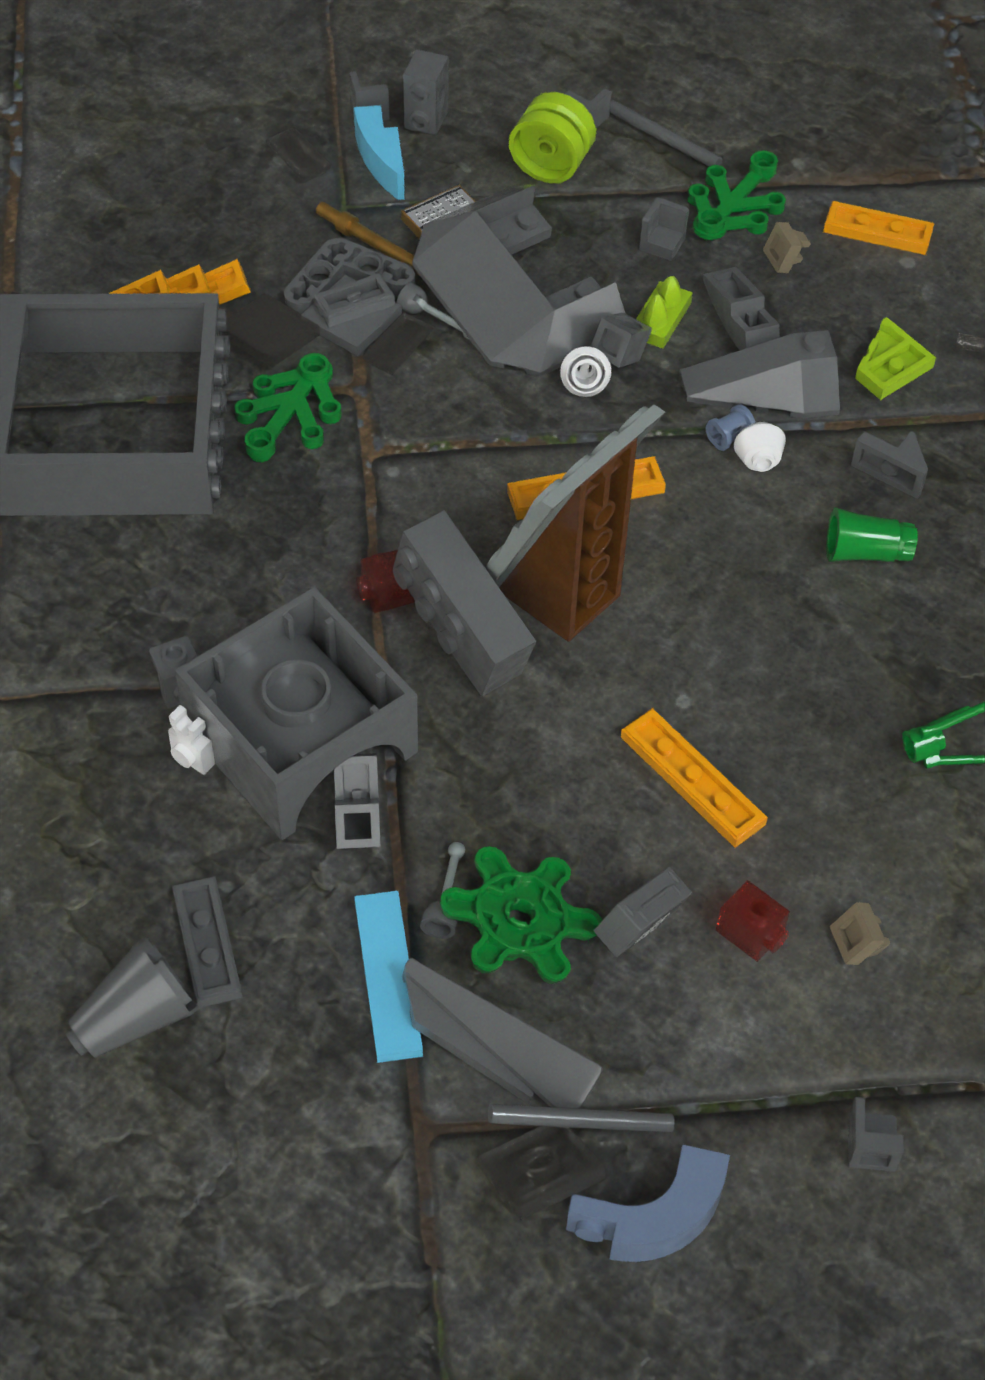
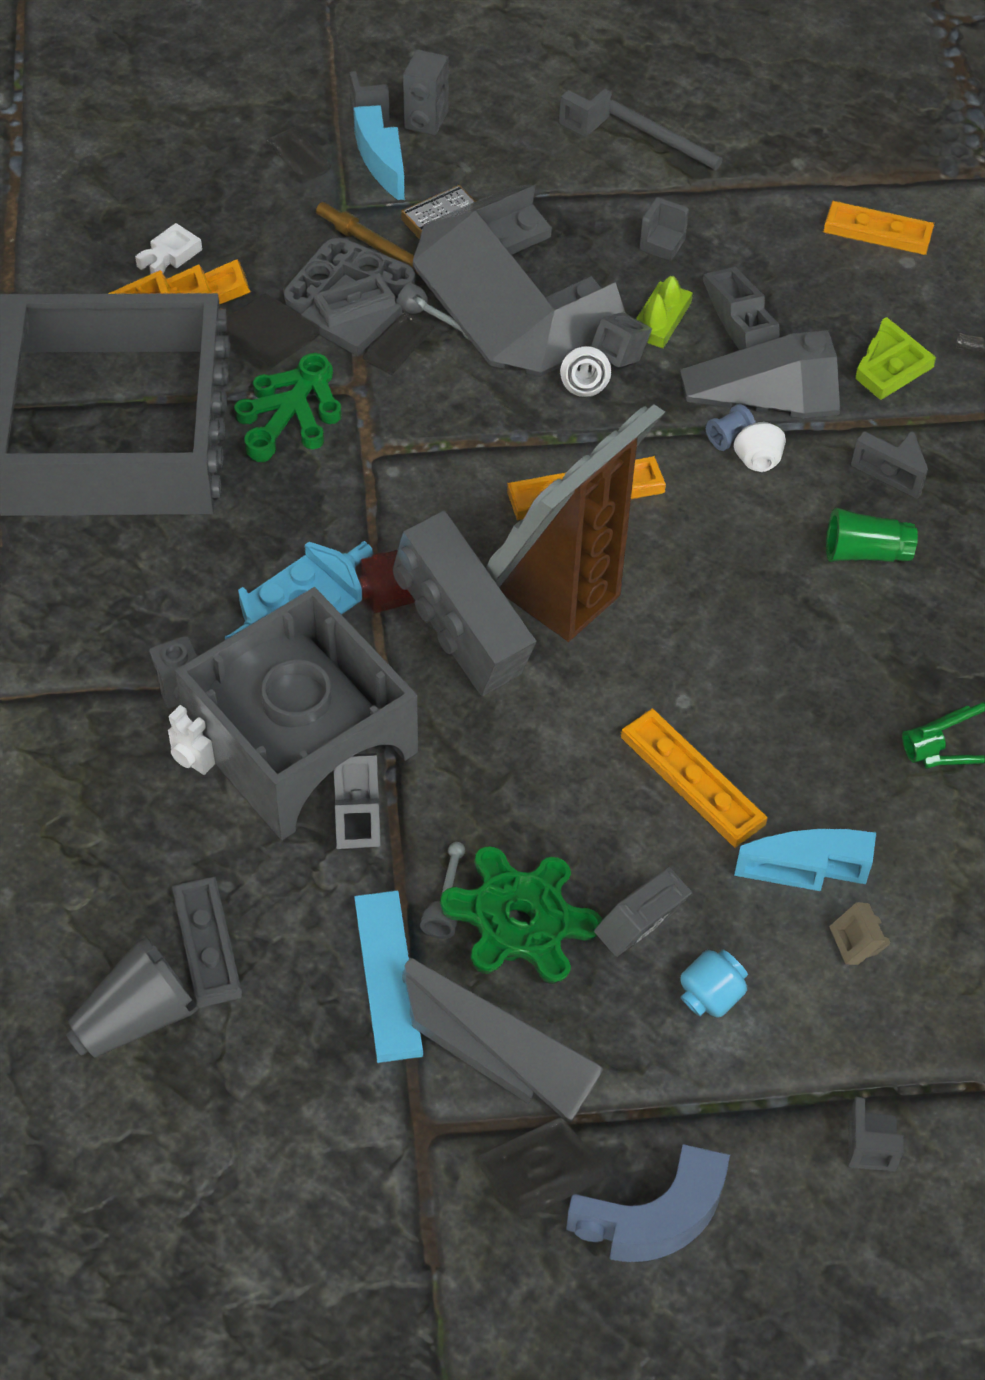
dark grey bar [488,1104,674,1133] -> none
lime wheel [509,92,596,183] -> none
green plant [687,151,786,240] -> none
clear red brick [716,880,790,962] -> none
dark tan tile [763,222,811,273] -> none
none -> white plate [135,223,202,274]
none -> medium azure plate [225,541,374,640]
none -> medium azure head [680,949,748,1018]
none -> medium azure slope [734,829,876,891]

